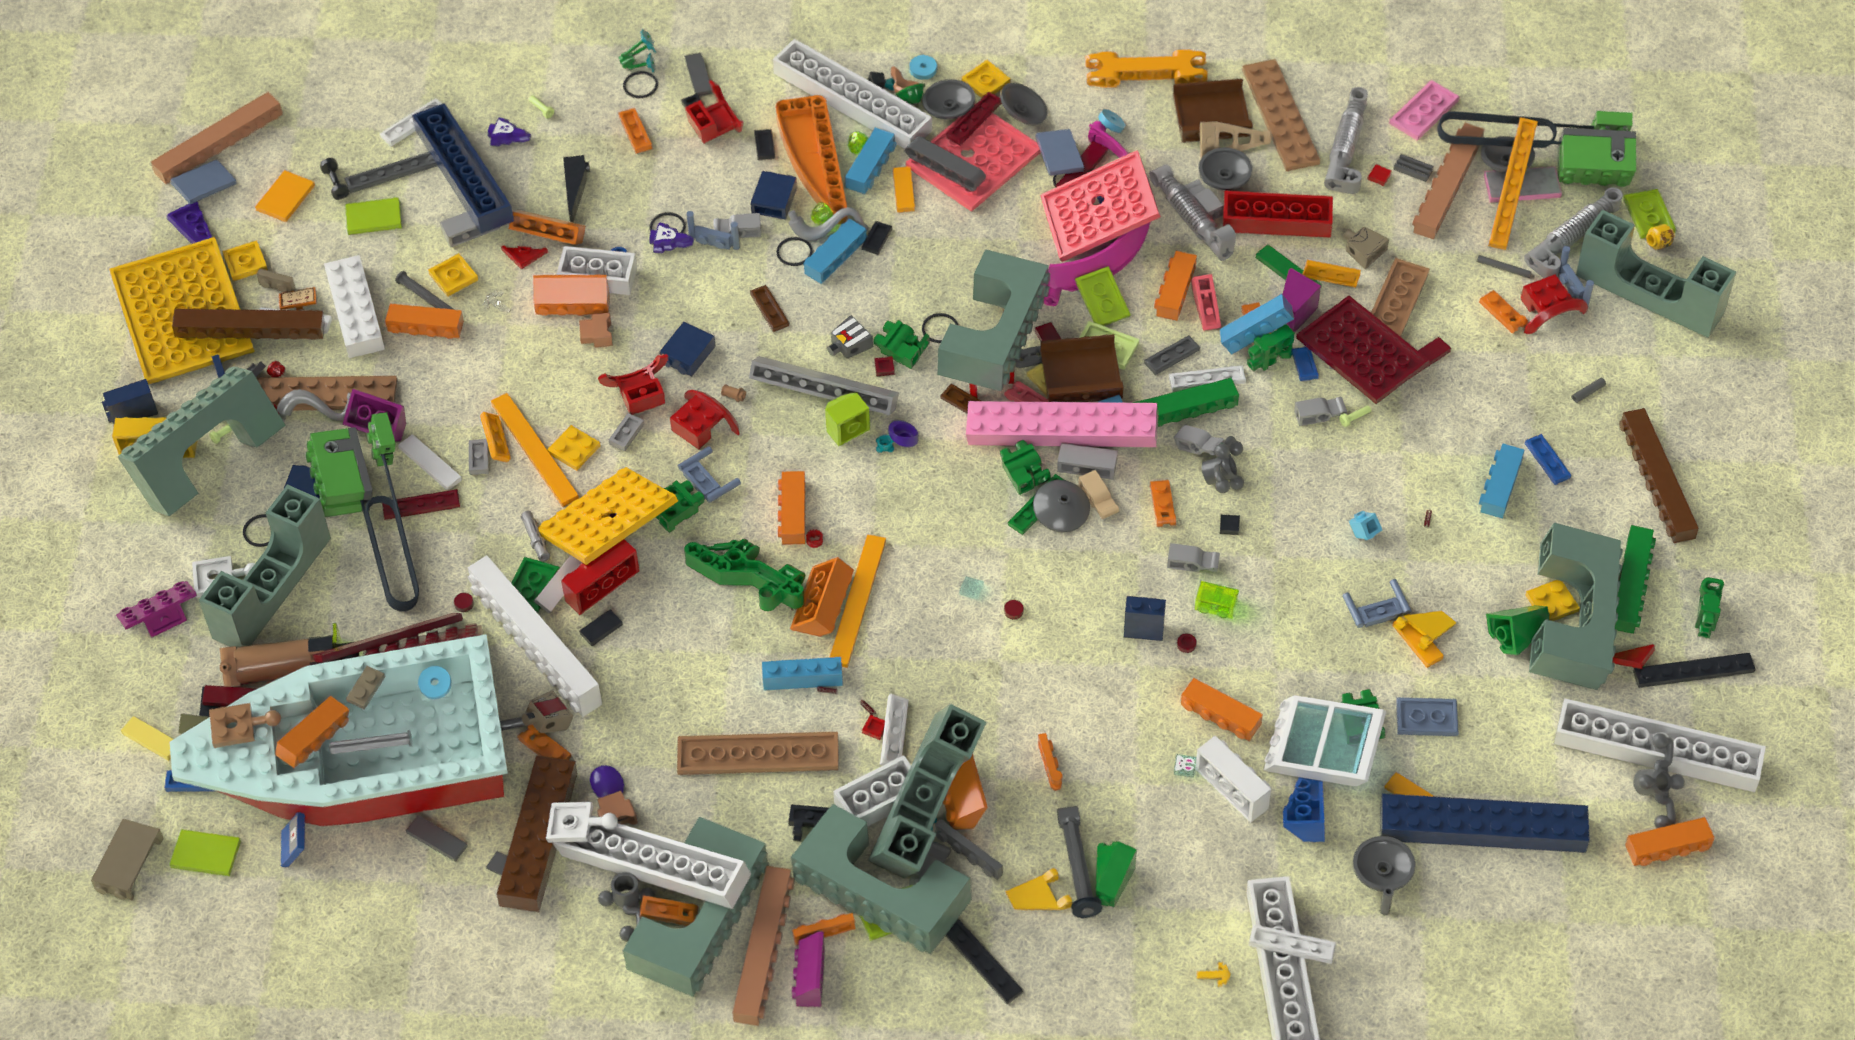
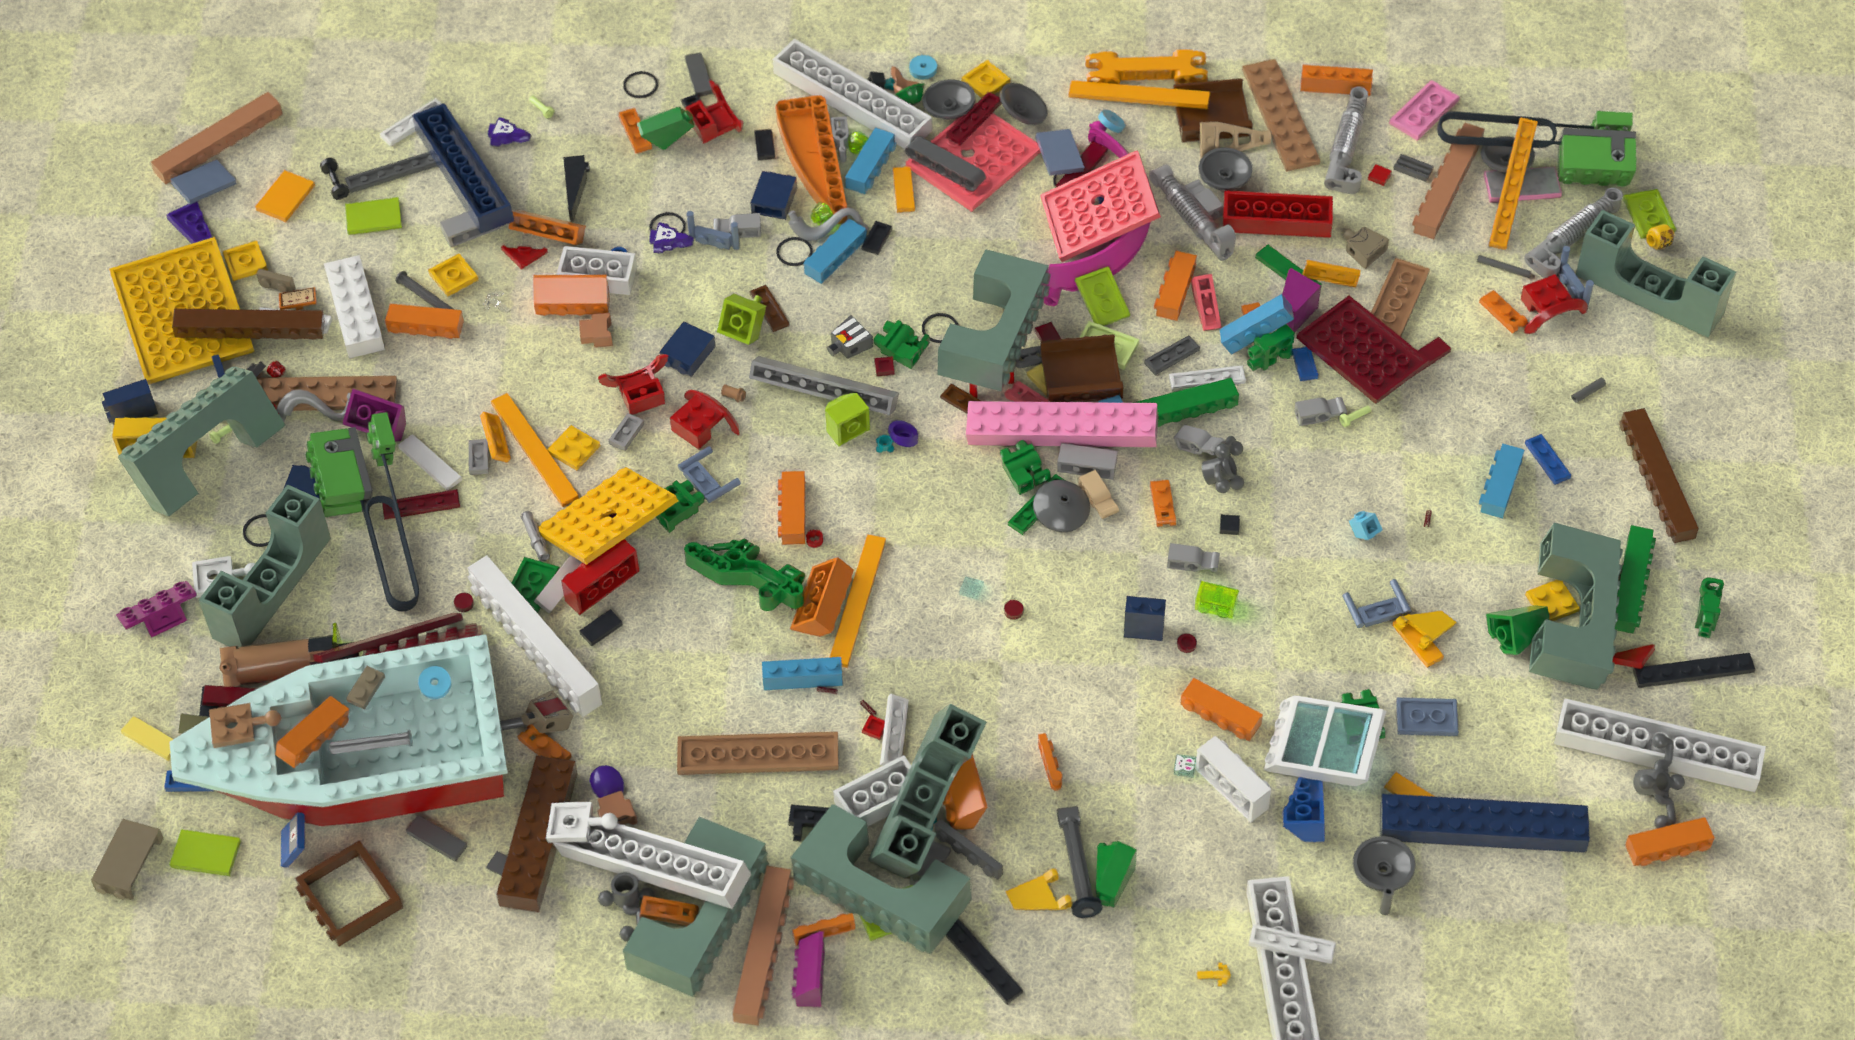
plant [618,29,656,73] -> none
none -> reddish brown window [295,840,403,946]
none -> green slope [637,107,695,150]
none -> lime piece [717,294,766,345]
none -> light grey piece [831,116,849,163]
none -> light orange tile [1069,80,1210,109]
none -> orange brick [1300,65,1373,96]

